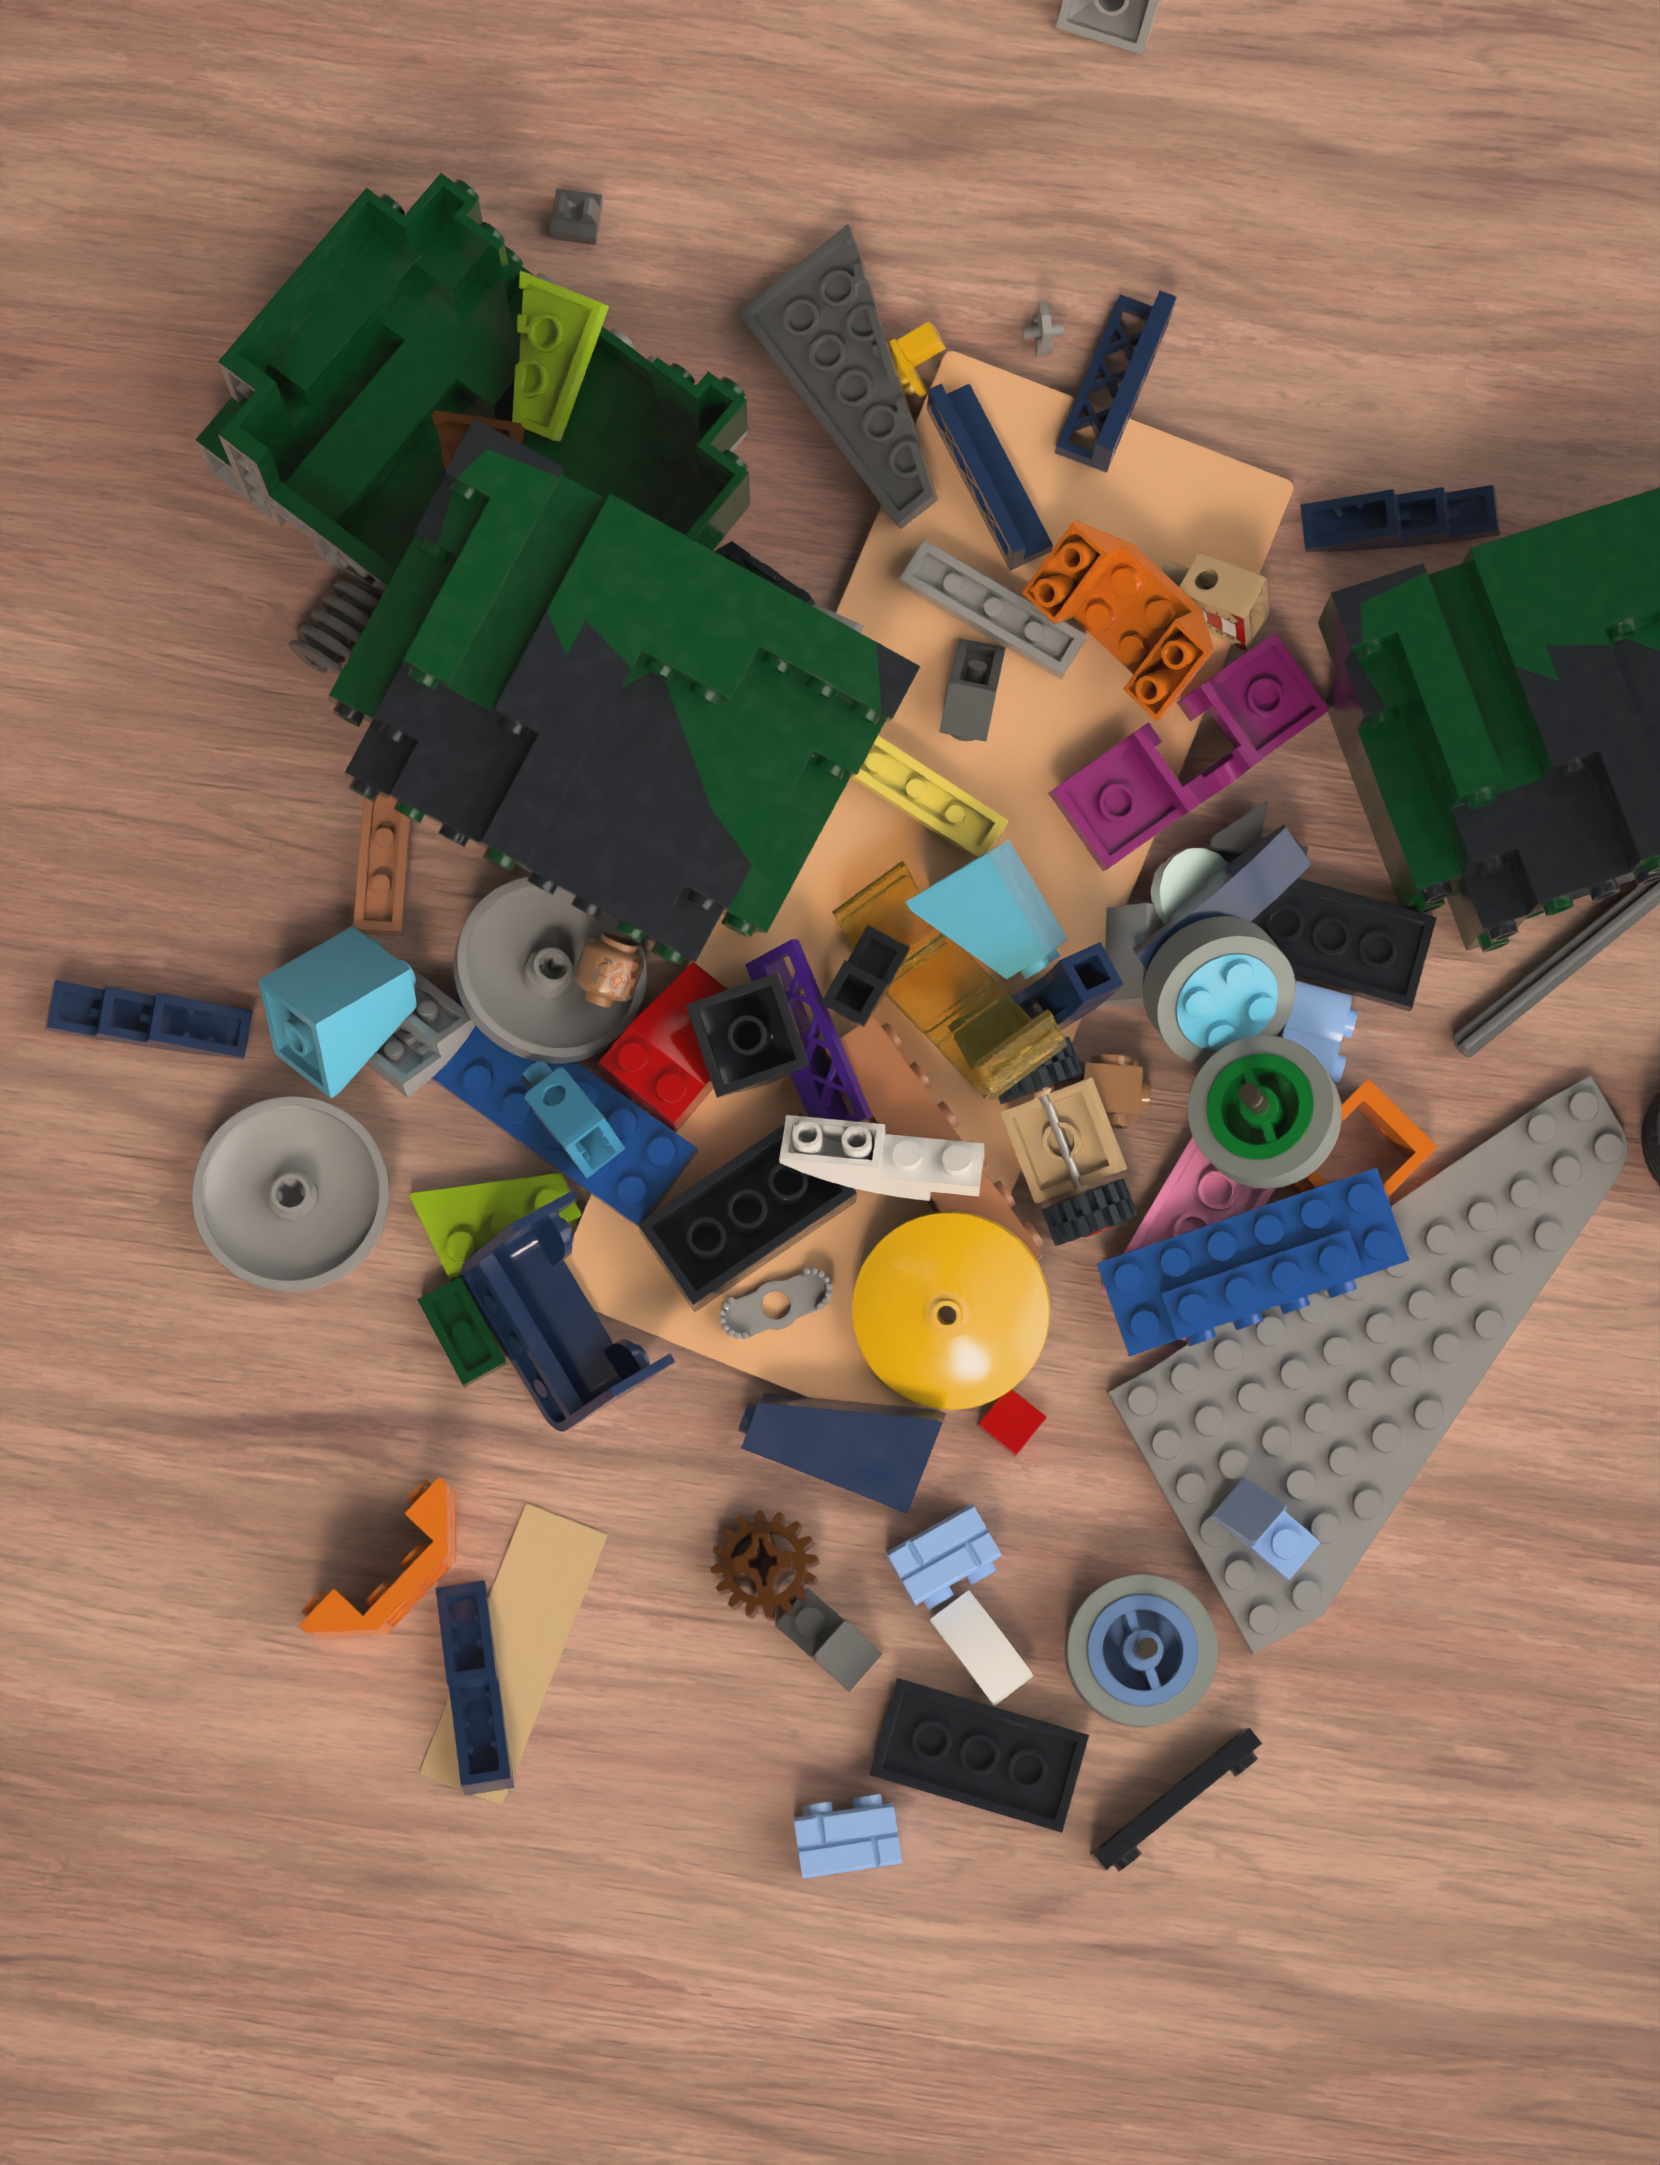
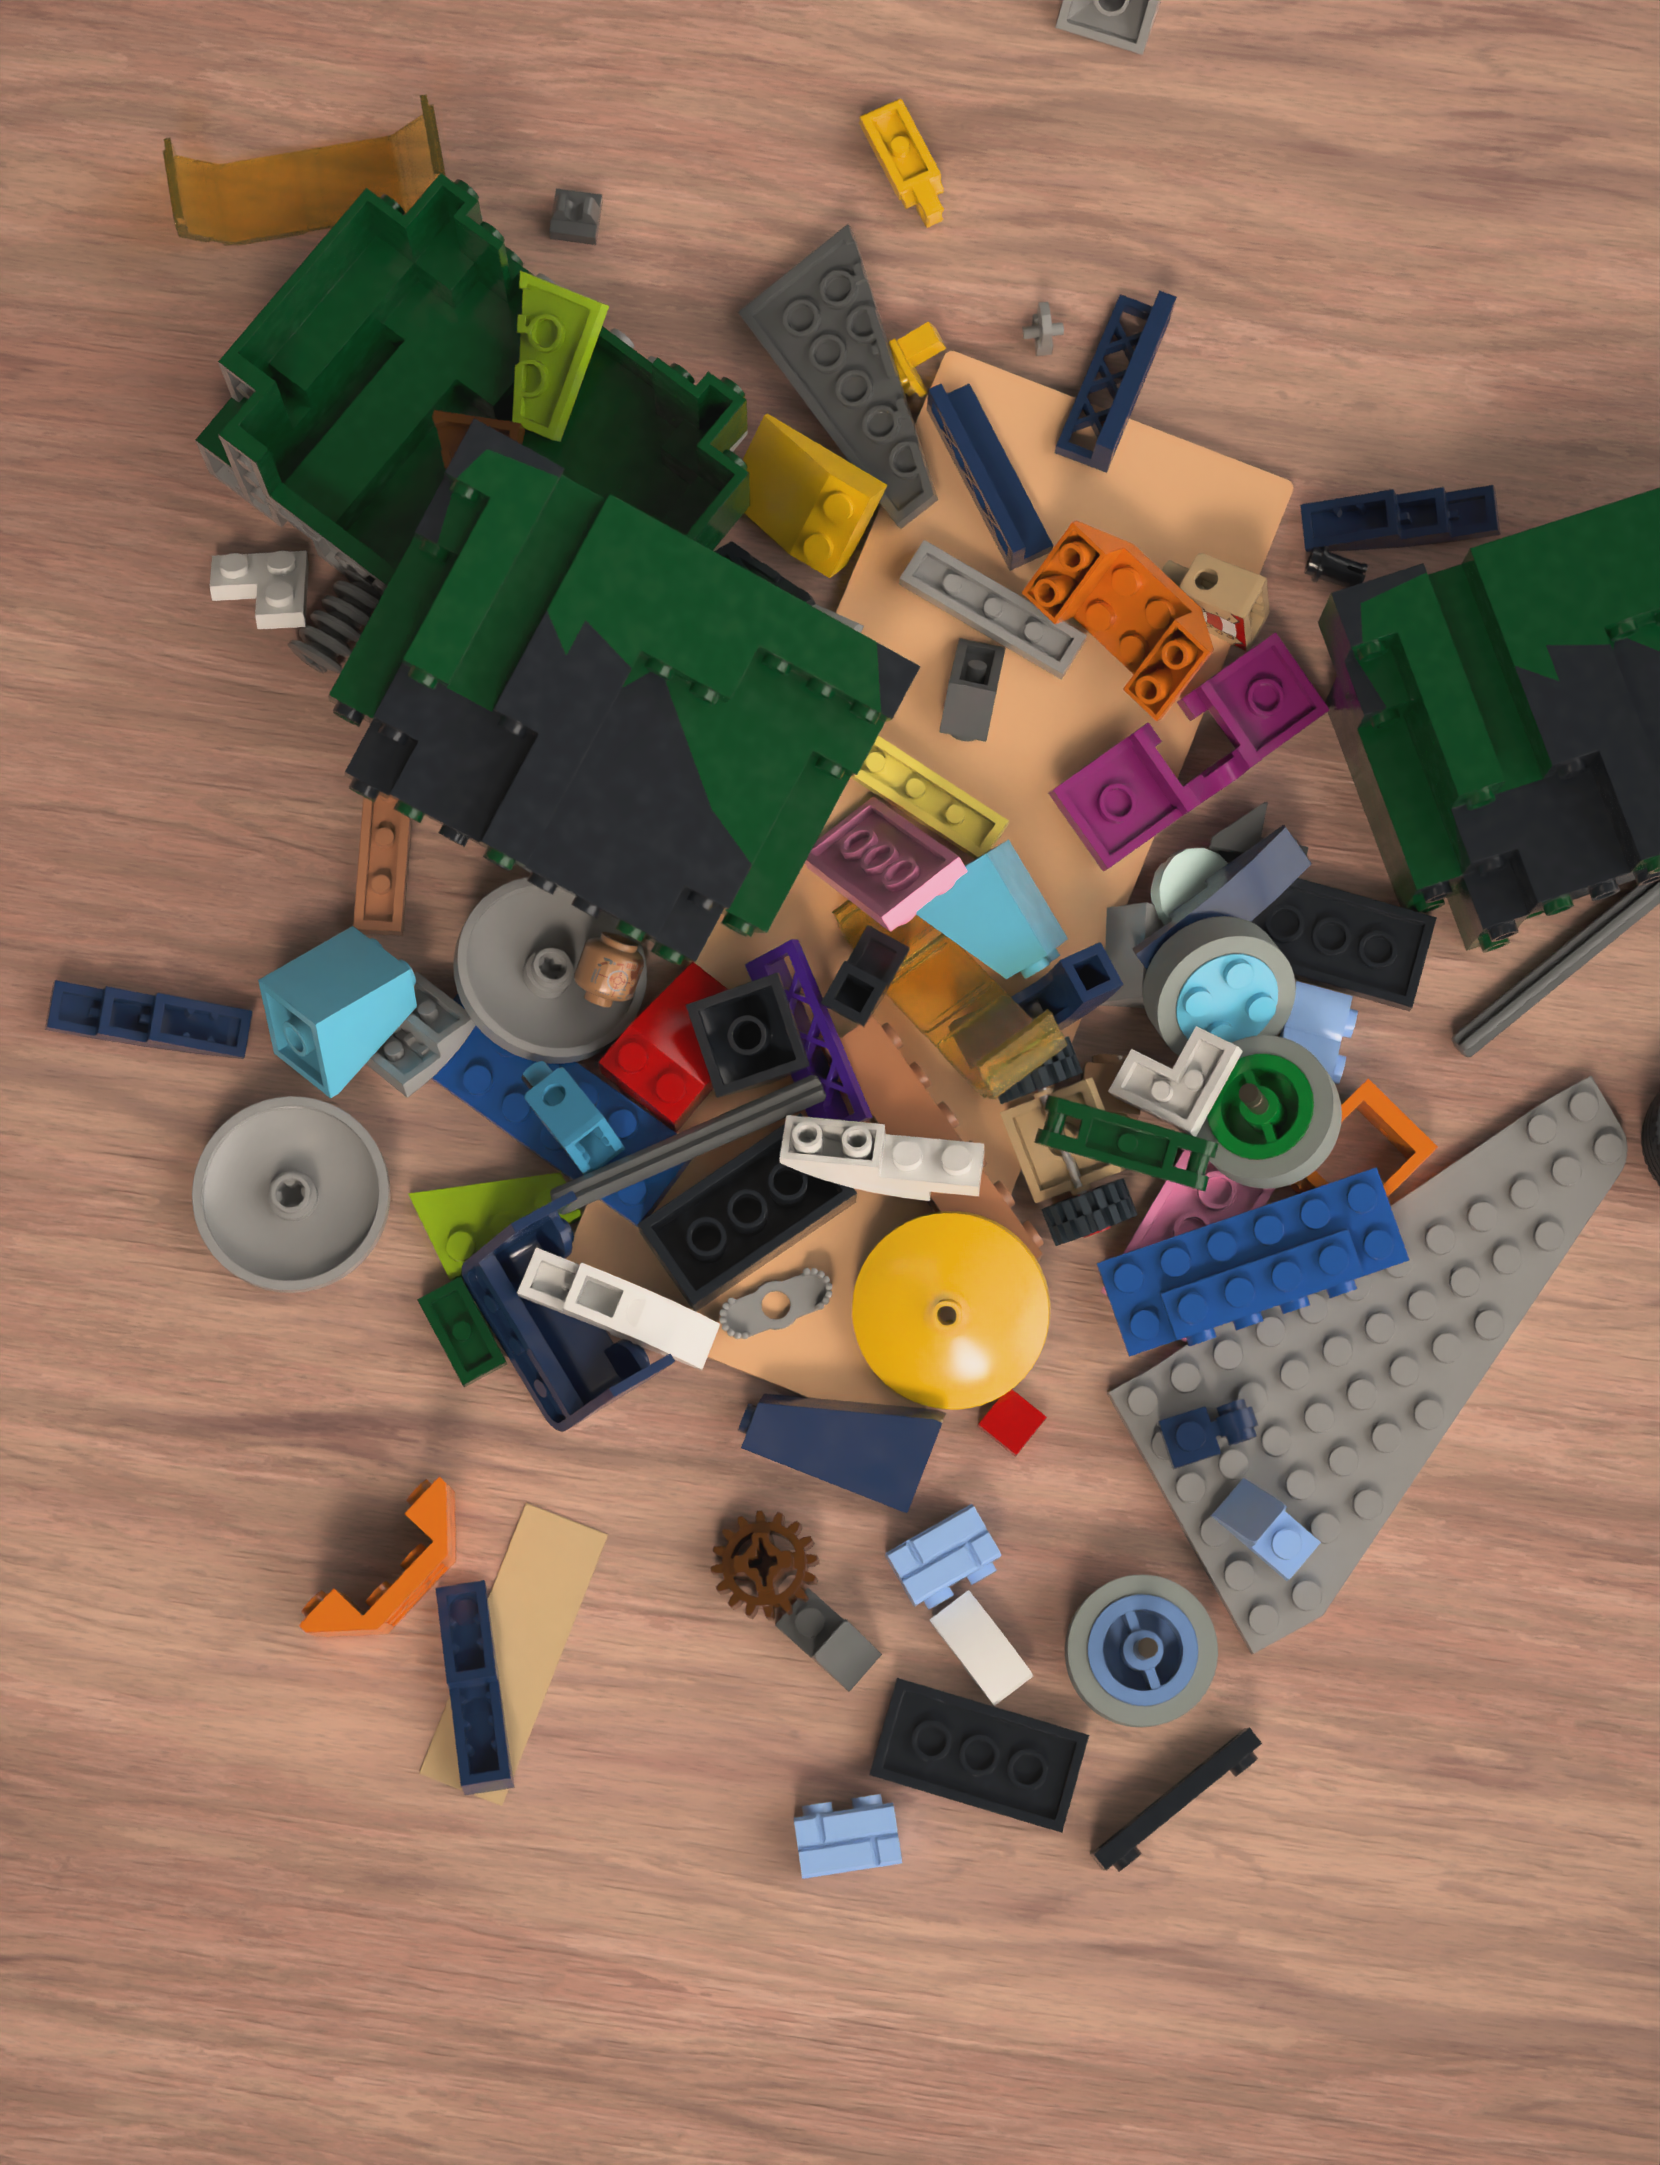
none -> clear yellow windscreen [163,94,446,246]
none -> white plate [210,551,309,629]
none -> white slope [517,1248,720,1370]
none -> dark grey axle [550,1075,826,1215]
none -> yellow slope [742,413,888,578]
none -> bright pink plate [805,796,968,932]
none -> yellow hinge [859,98,944,228]
none -> dark green plate [1034,1095,1219,1191]
none -> white plate [1108,1026,1243,1137]
none -> dark blue plate [1157,1399,1259,1470]
none -> black pin [1304,545,1368,588]

